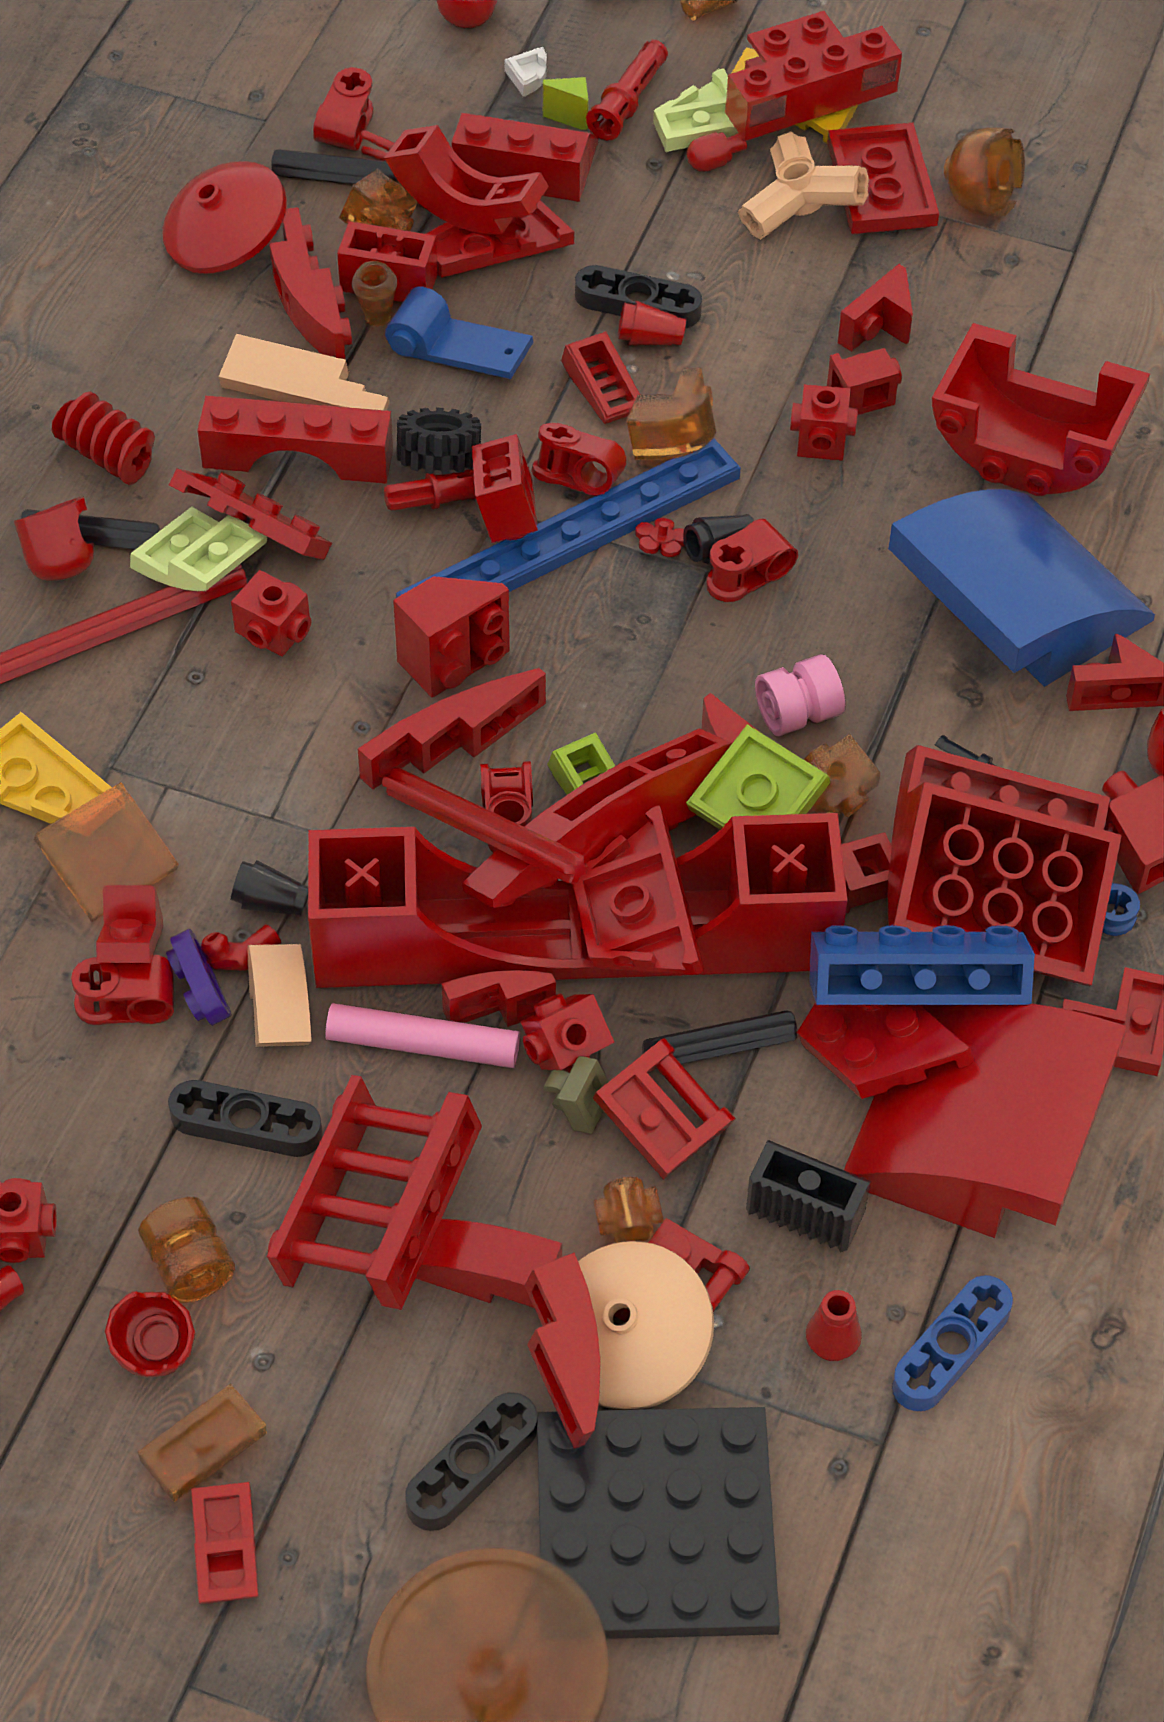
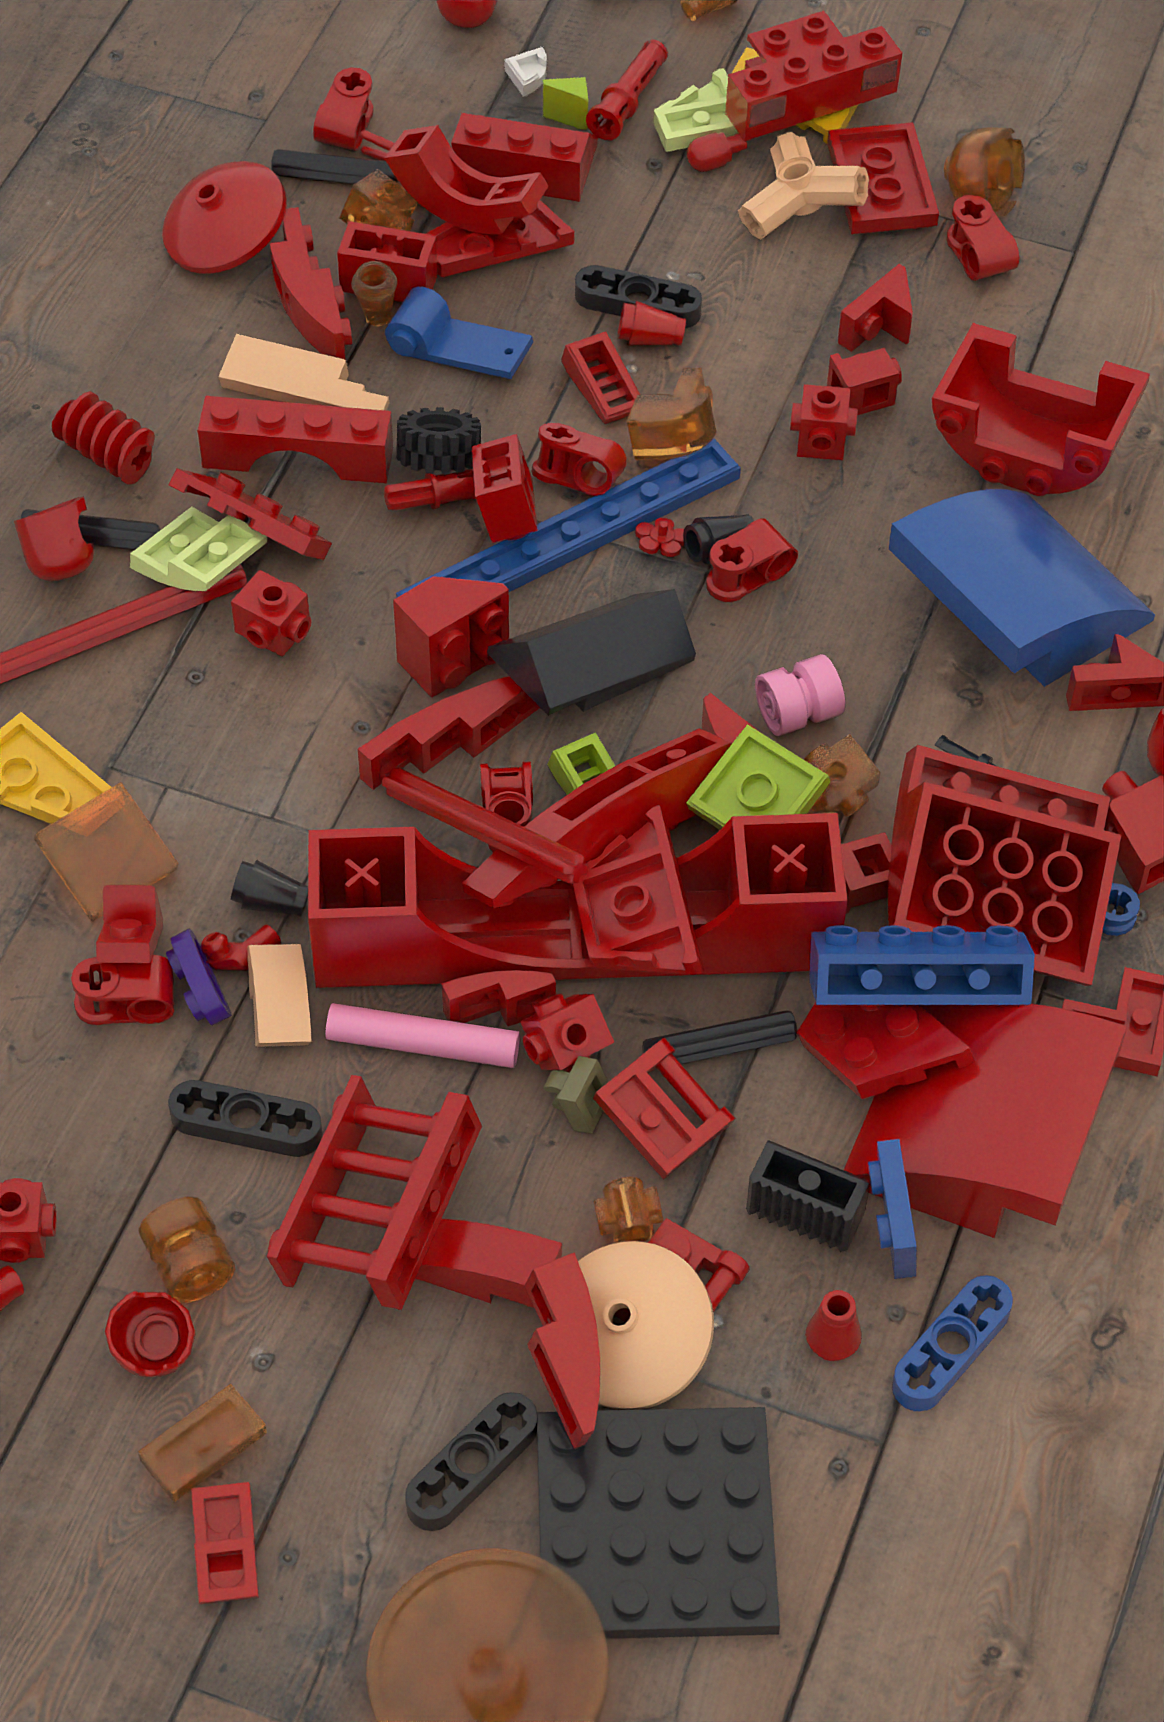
none -> black slope [487,589,696,715]
none -> blue wing [868,1139,917,1279]
none -> red piece [946,195,1019,281]

